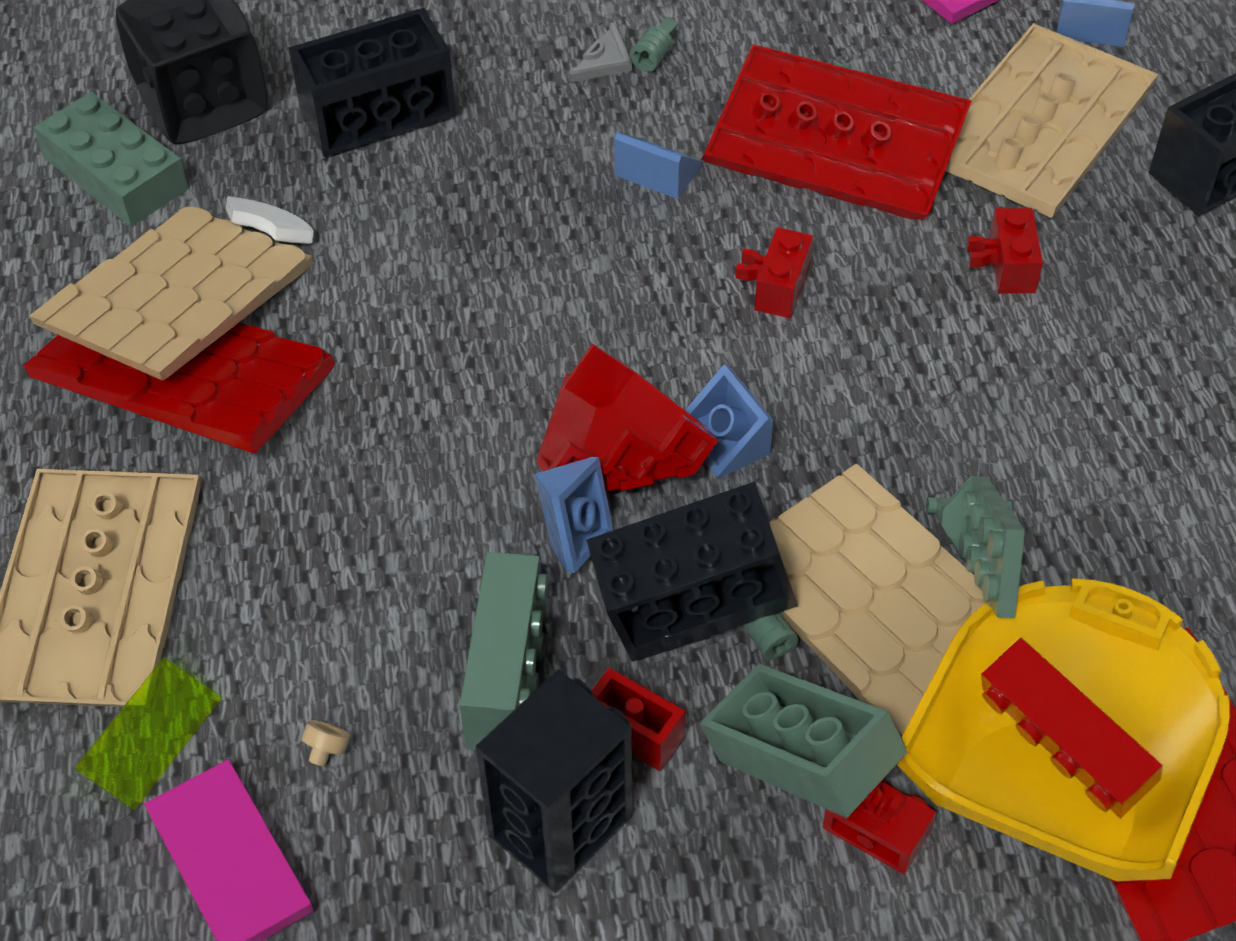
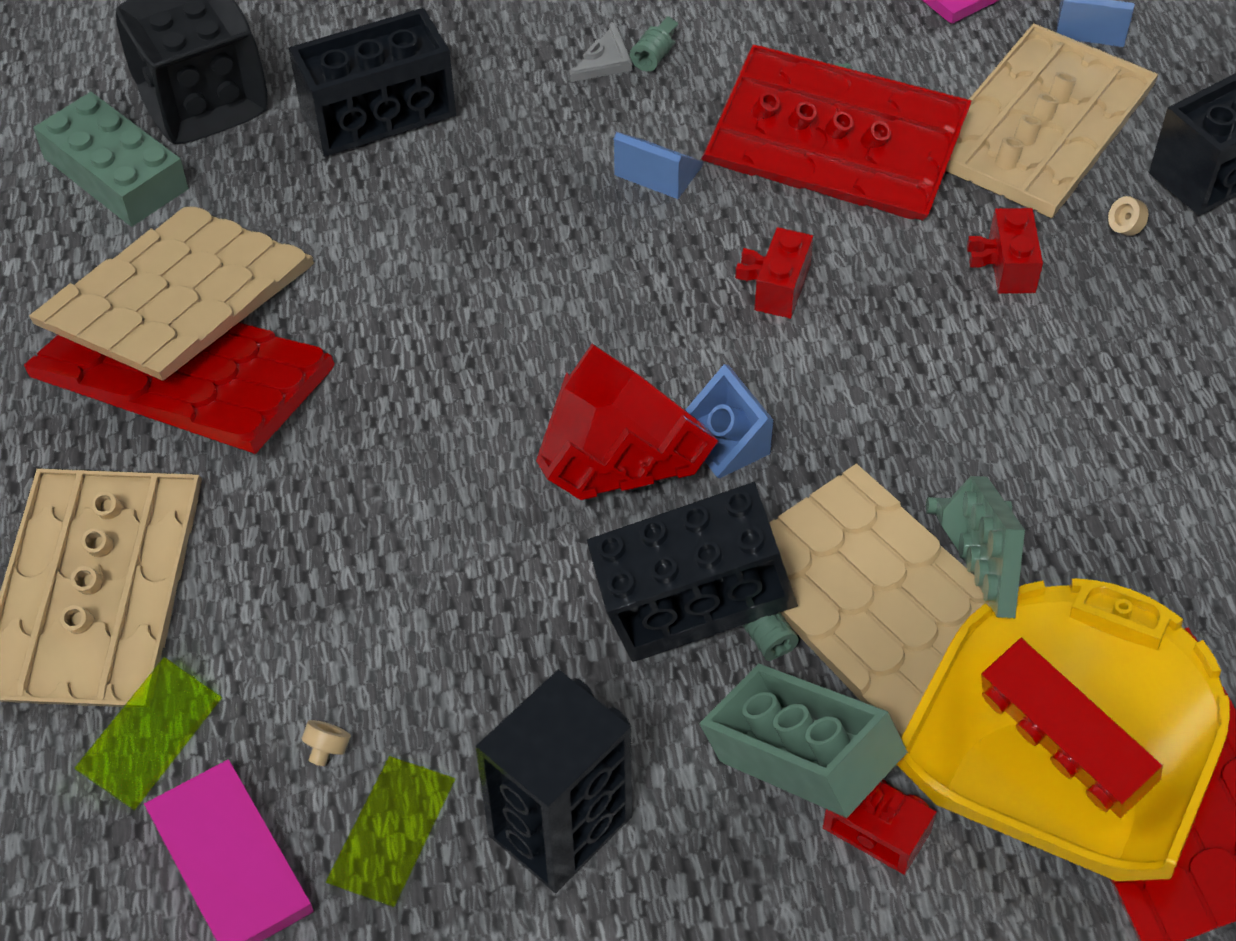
white tile [226,196,314,244] -> none
sand green brick [460,552,550,751] -> none
medium blue slope [535,457,613,573] -> none
red brick [591,668,686,772] -> none
none -> clear neon green piece [326,756,456,907]
none -> tan tile [1108,196,1148,236]

